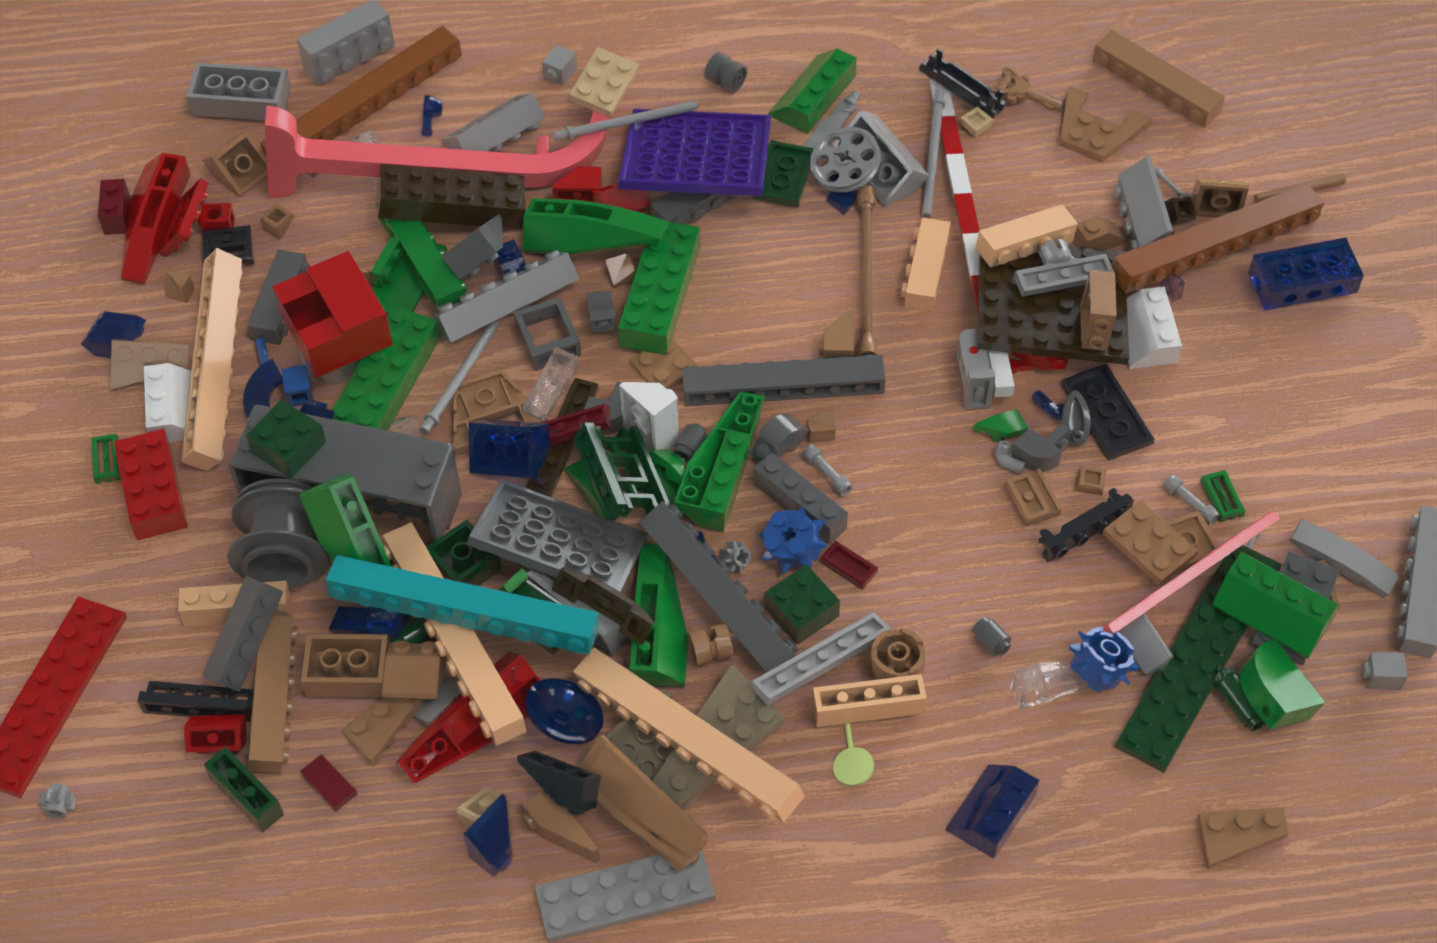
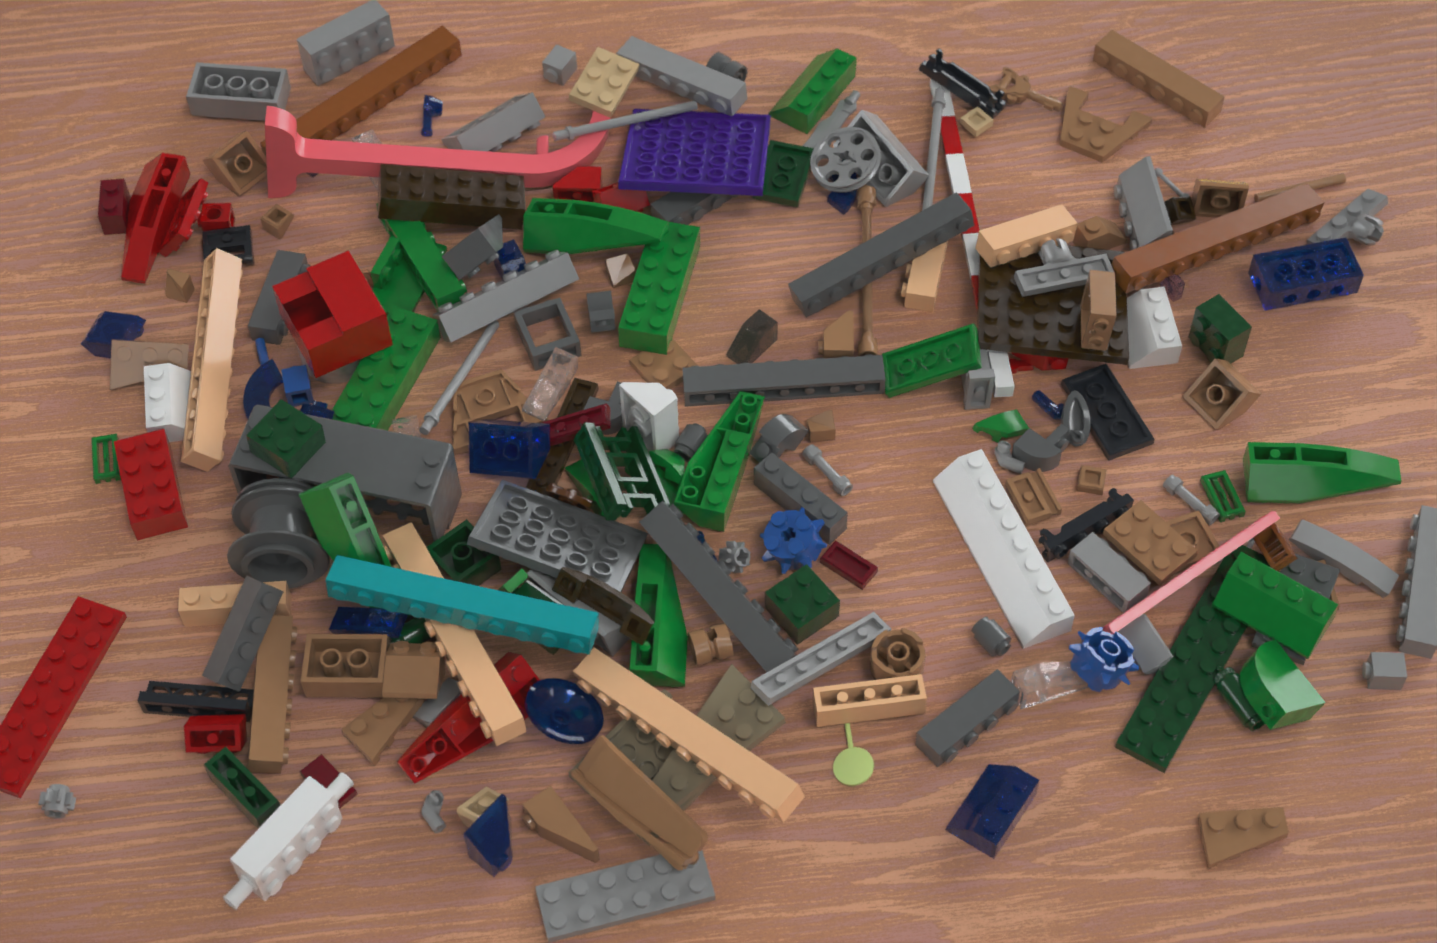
black slope [517,751,601,815] -> none
none -> white brick [223,772,354,910]
none -> light grey arm [421,790,446,833]
none -> reddish brown wheel [545,483,593,511]
none -> light grey brick [616,36,747,116]
none -> clear smoke slope [727,309,778,364]
none -> dark grey brick [788,192,975,318]
none -> green tile [882,323,982,398]
none -> dark grey brick [915,669,1020,768]
none -> white slope [933,449,1075,649]
none -> light grey brick [1068,532,1151,613]
none -> medium nougat slope [1183,359,1261,430]
none -> dark green brick [1188,294,1252,364]
none -> green wedge [1243,442,1402,504]
none -> dark orange slope [1253,523,1298,571]
none -> light grey plate [1307,189,1388,255]

